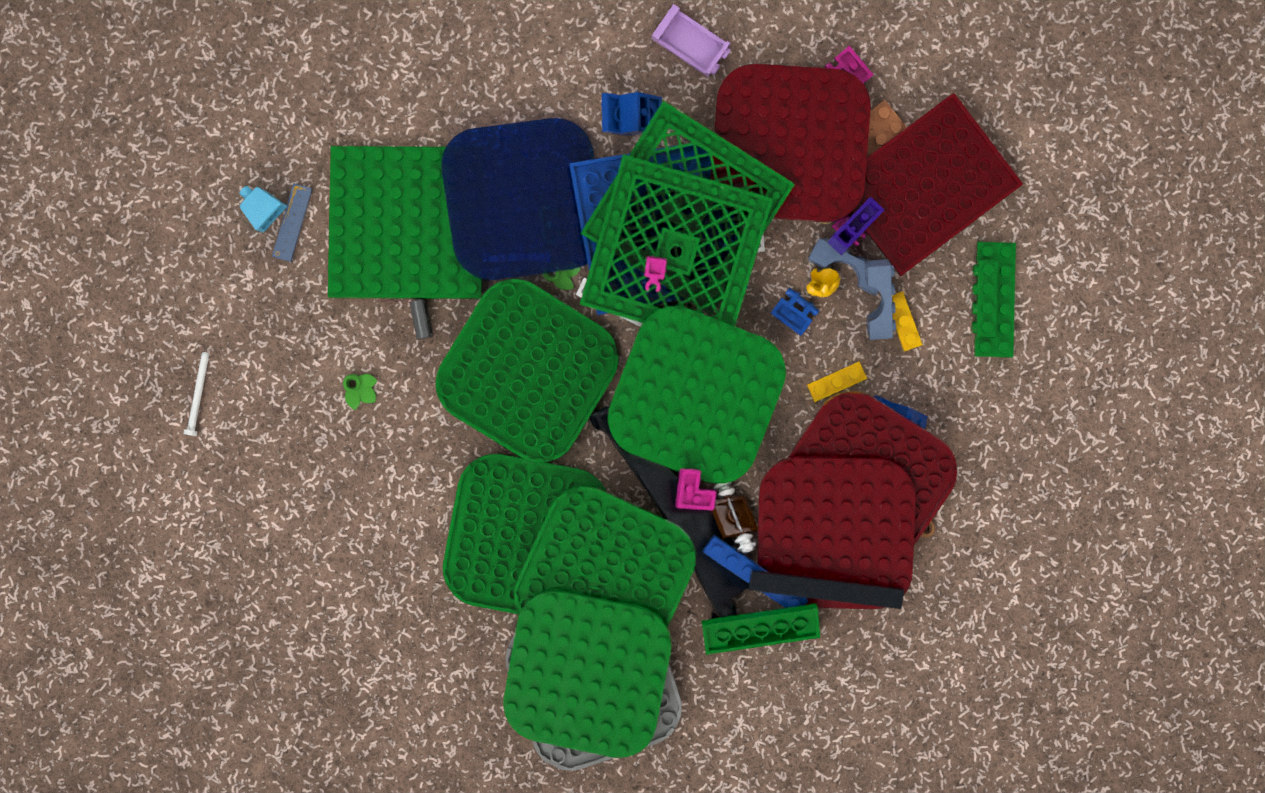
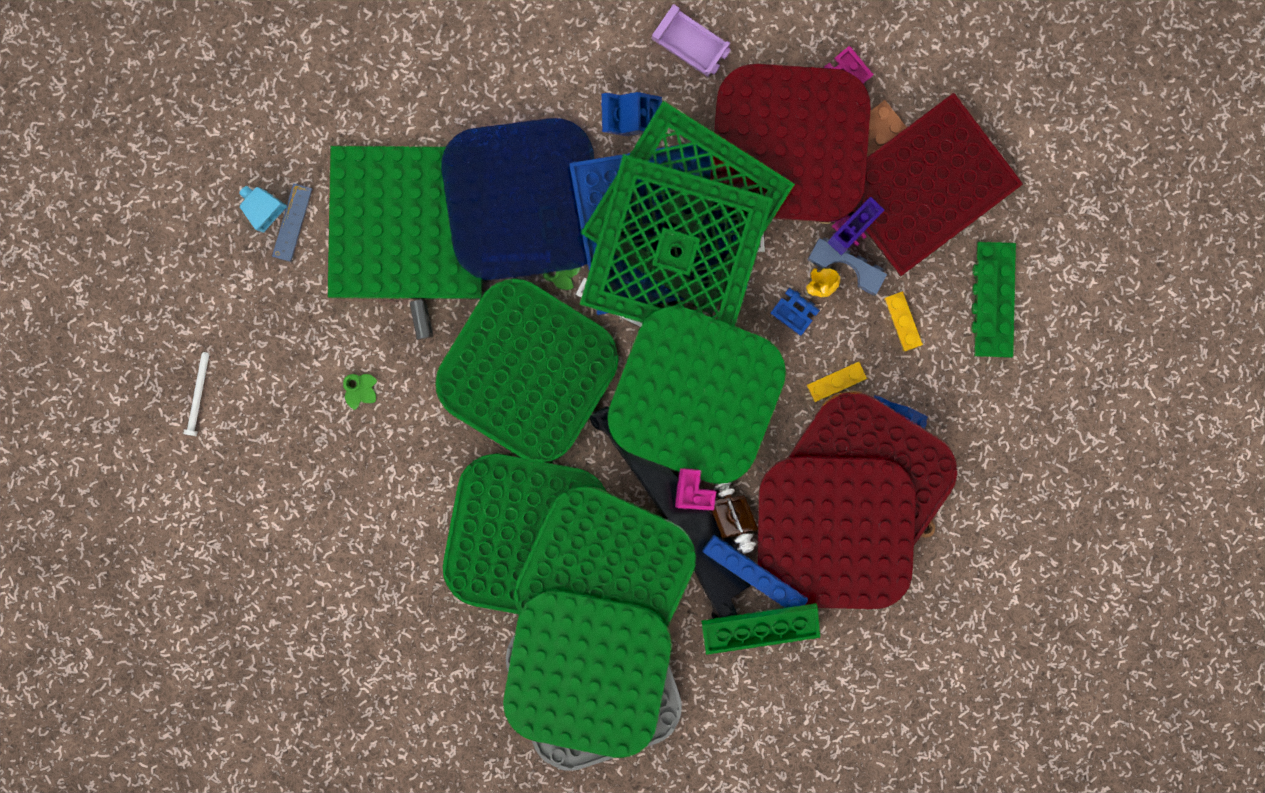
dark pink plate [645,256,667,292] -> none
black tile [748,570,905,609] -> none
sand blue arch [865,259,896,340] -> none

